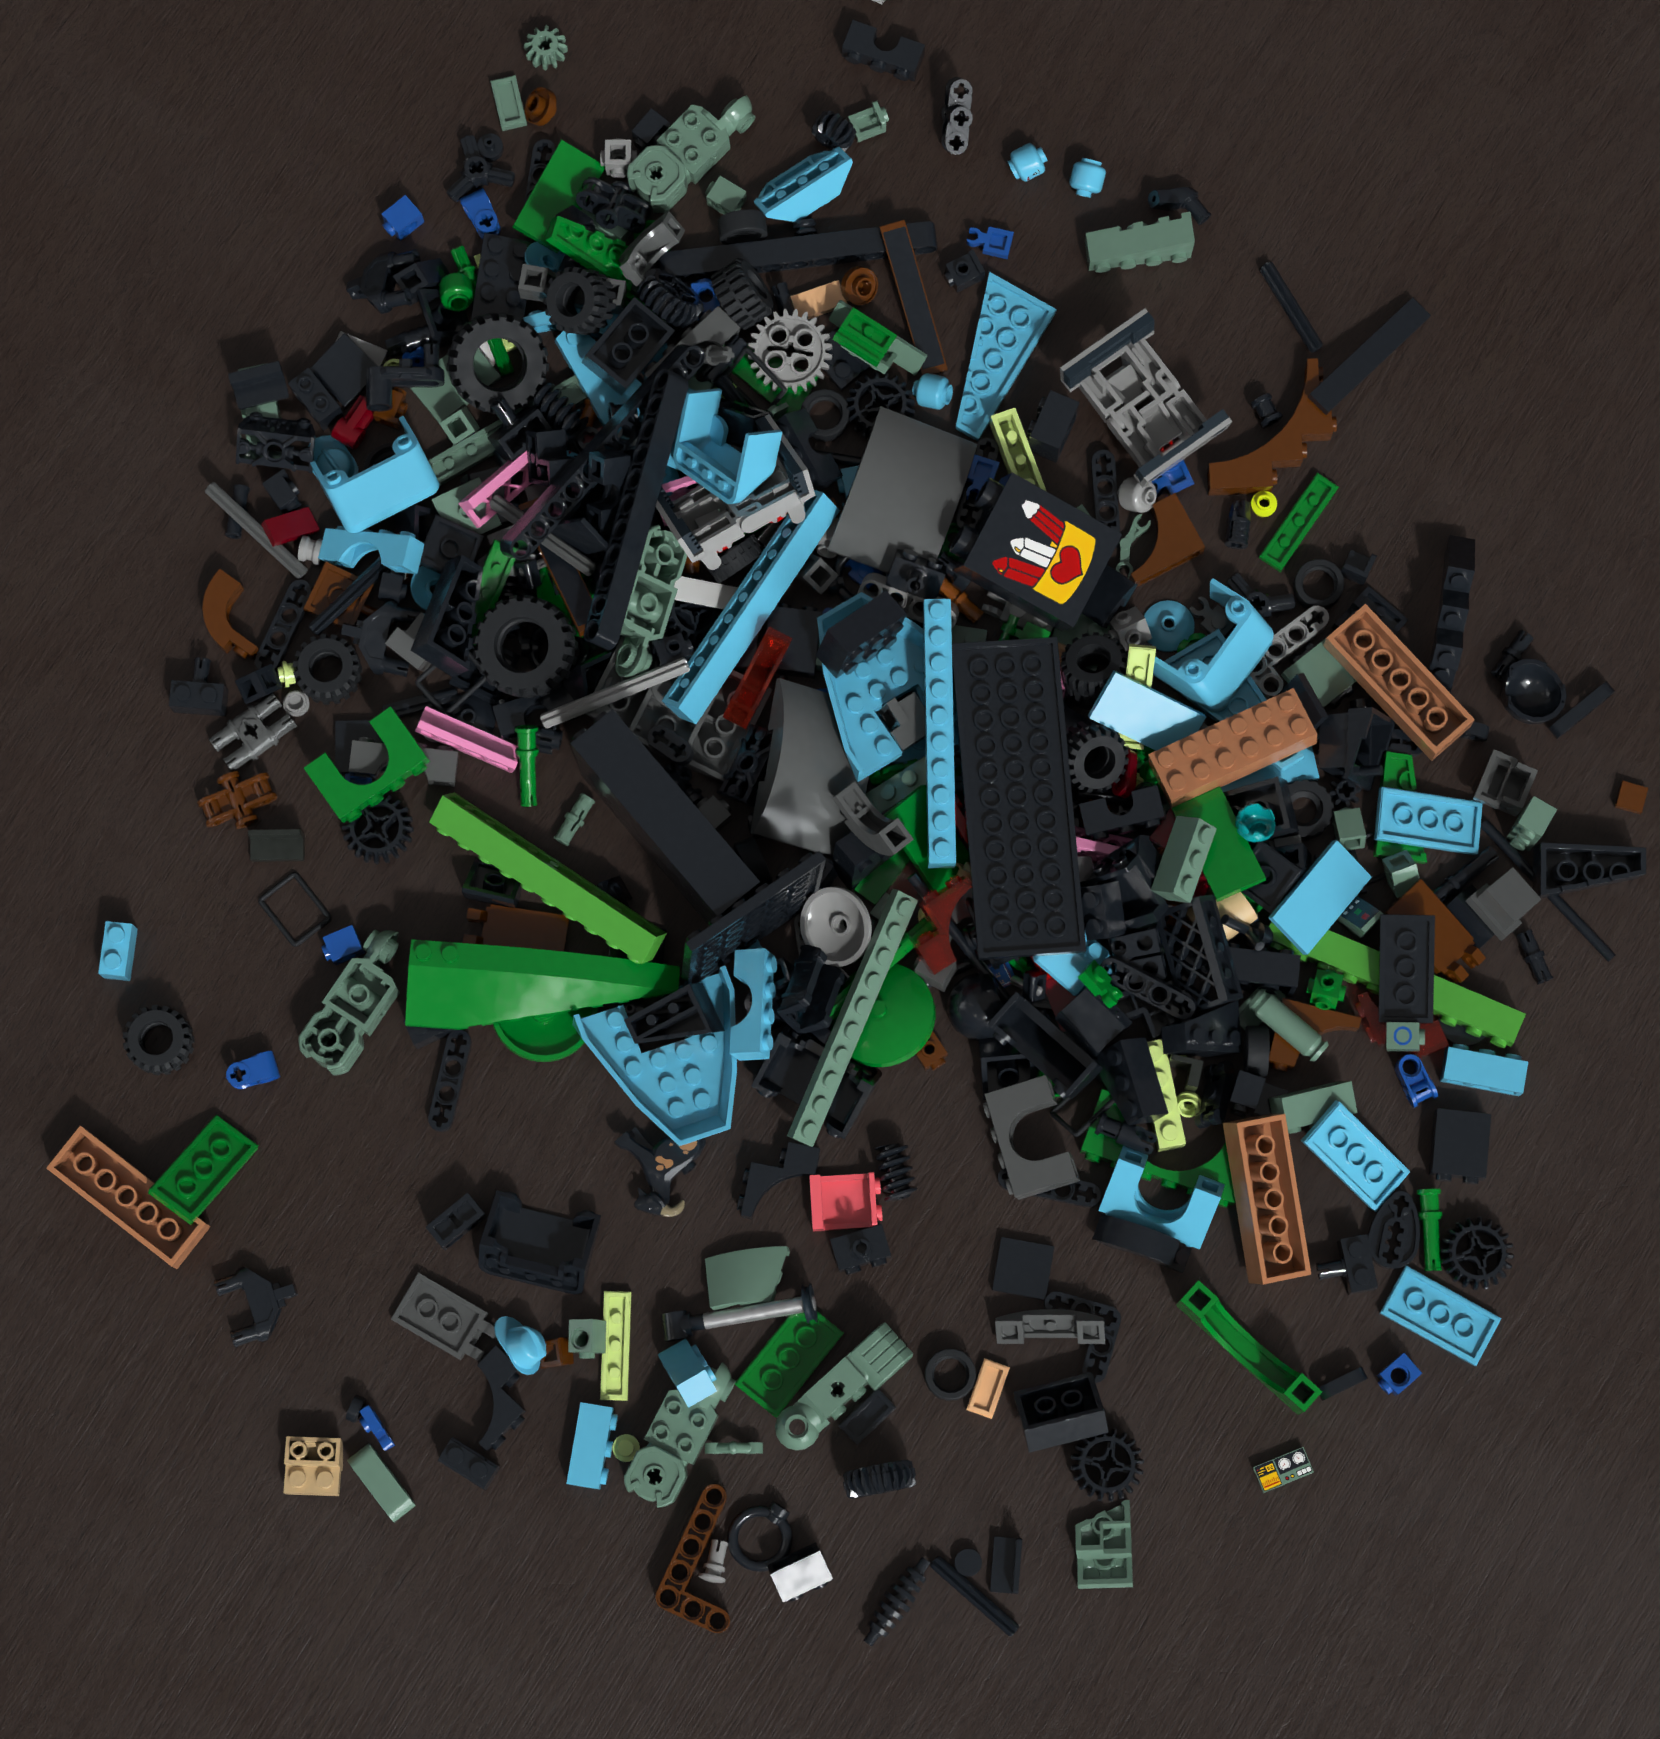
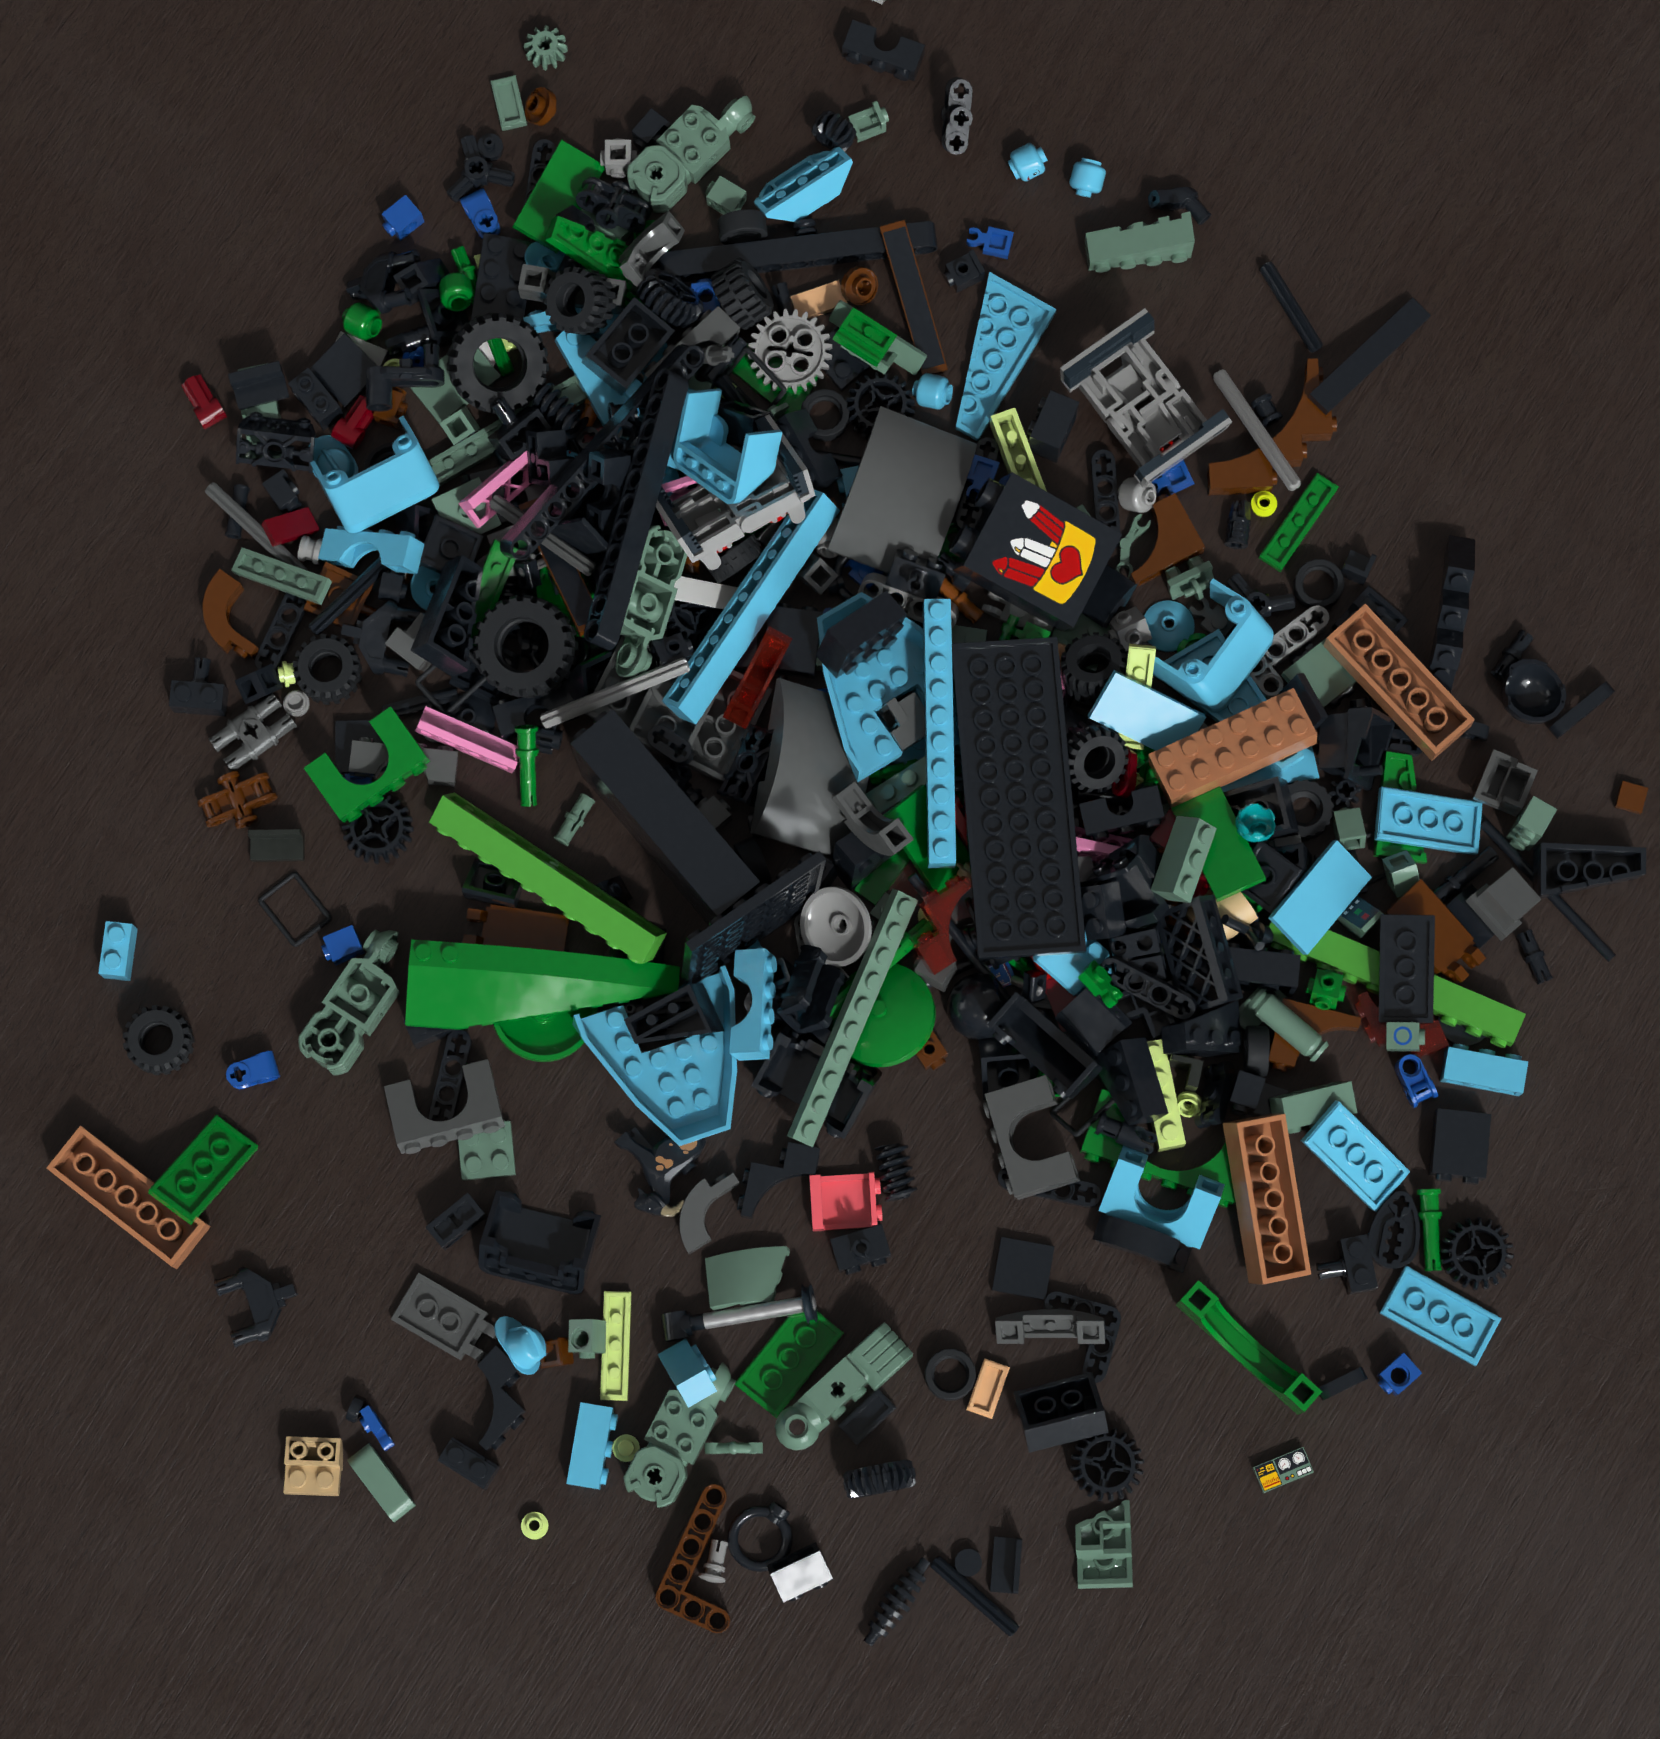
none -> dark red piece [181,374,227,430]
none -> sand green plate [231,547,332,605]
none -> green head [342,302,382,340]
none -> dark grey arch [384,1059,505,1154]
none -> sand green plate [458,1121,516,1181]
none -> yellowish green plate [521,1512,549,1539]
none -> dark grey arch [680,1173,740,1255]
none -> sand green hips [1165,555,1214,600]
none -> light grey axle [1213,369,1301,491]

